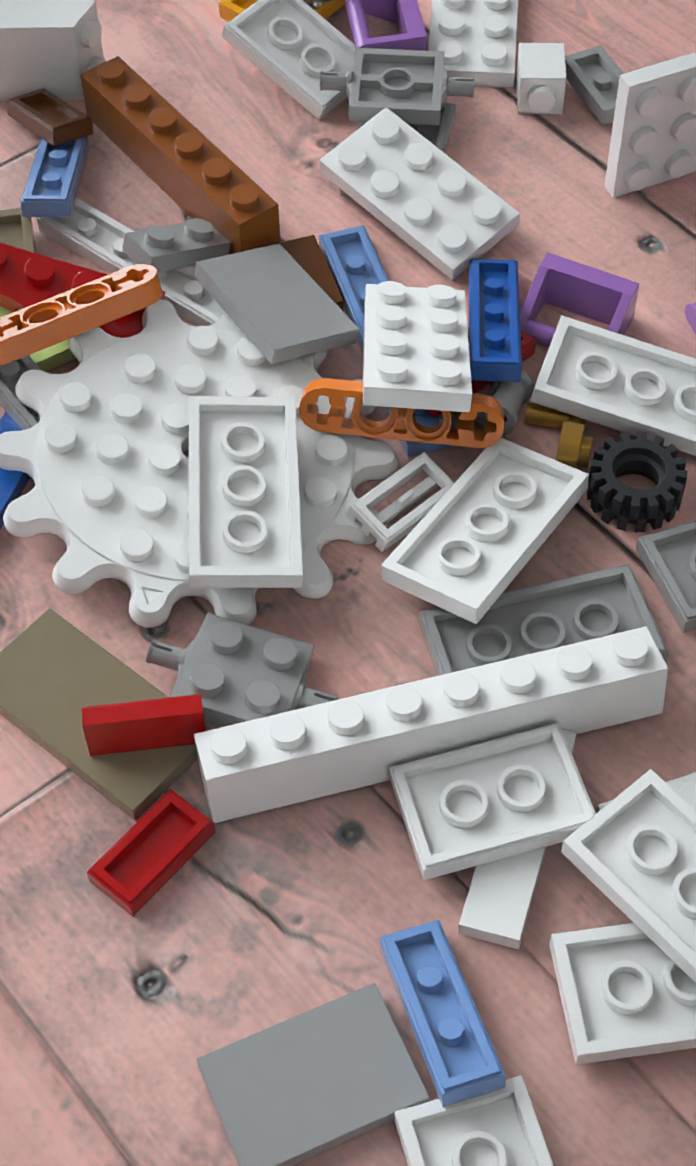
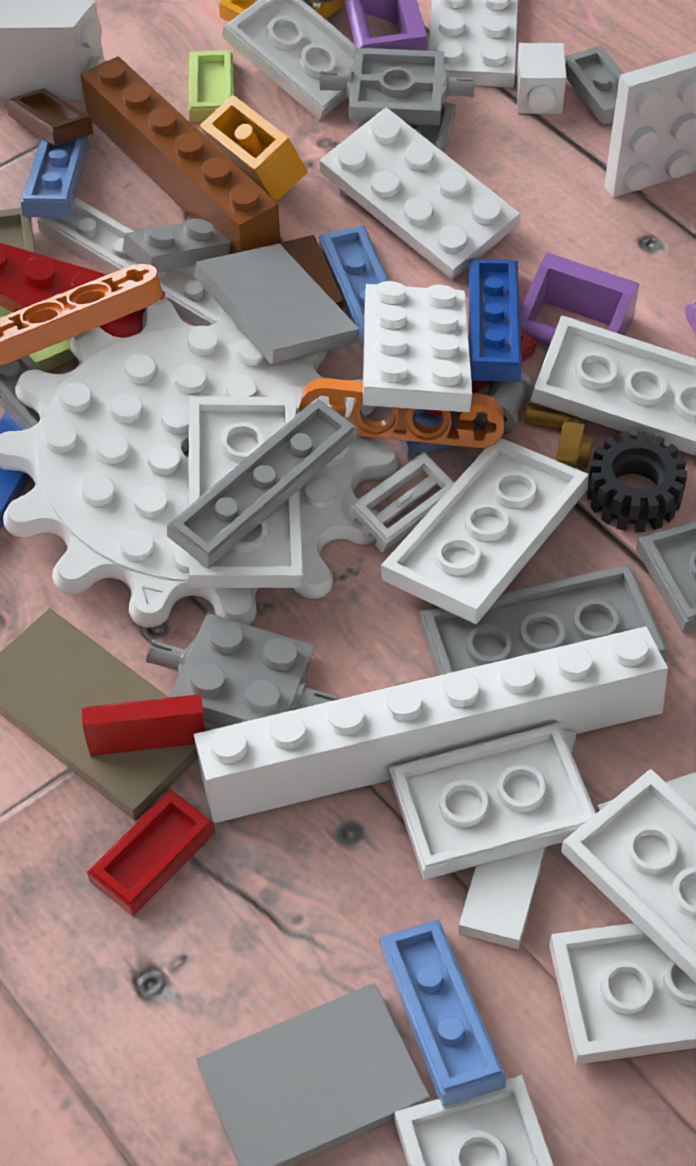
none -> light grey tile [167,398,358,569]
none -> yellowish green tile [188,50,234,122]
none -> light orange brick [200,95,308,202]

